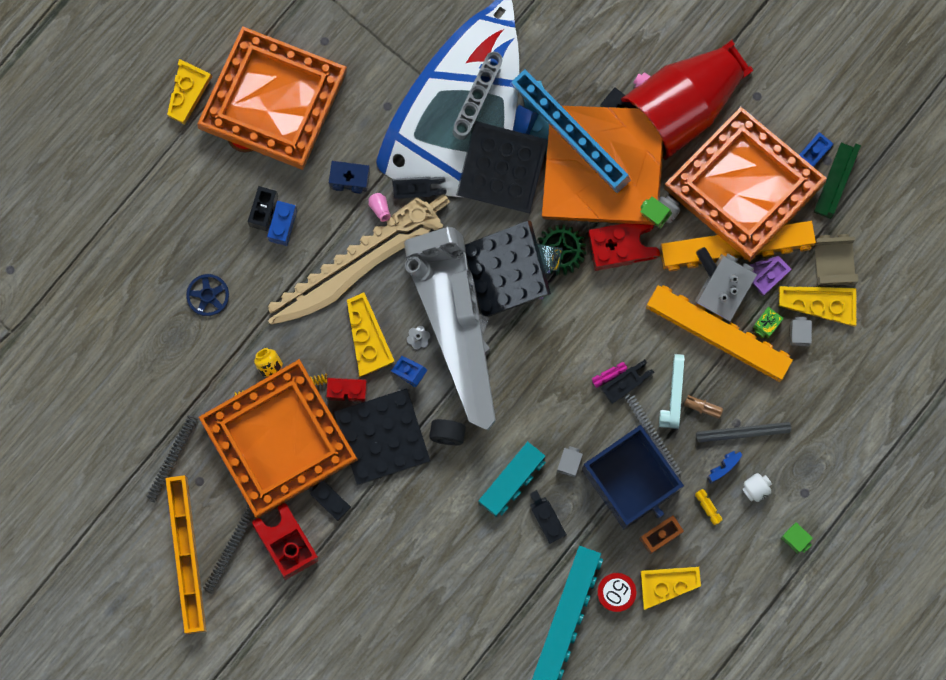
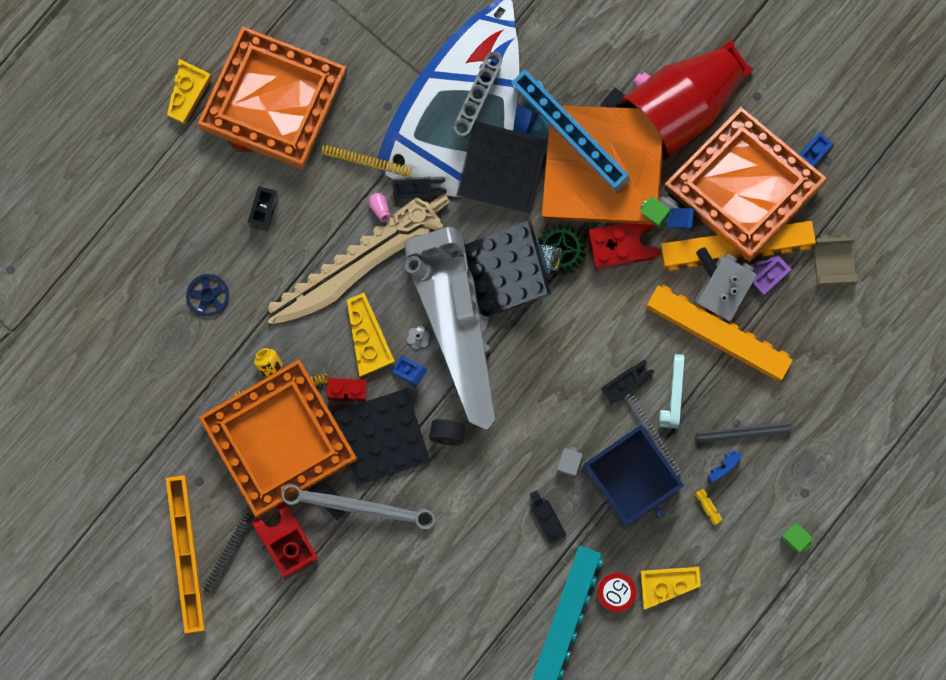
dark grey piece [146,415,198,502] -> none
blue brick [267,201,297,246] -> none
dark blue brick [329,161,370,194] -> none
teal brick [478,441,546,517] -> none
dark pink axle [592,362,628,388] -> none
dark orange brick [639,515,684,555] -> none
medium nougat axle [684,395,723,418] -> none
white head [743,473,772,502] -> none
bright green brick [753,307,784,339] -> none
yellow wing [779,286,856,327] -> none
light grey brick [790,317,812,346] -> none
dark green fence [814,142,861,219] -> none
none -> light grey piece [281,484,435,529]
none -> yellow piece [322,145,412,178]
none -> blue slope [667,208,694,233]

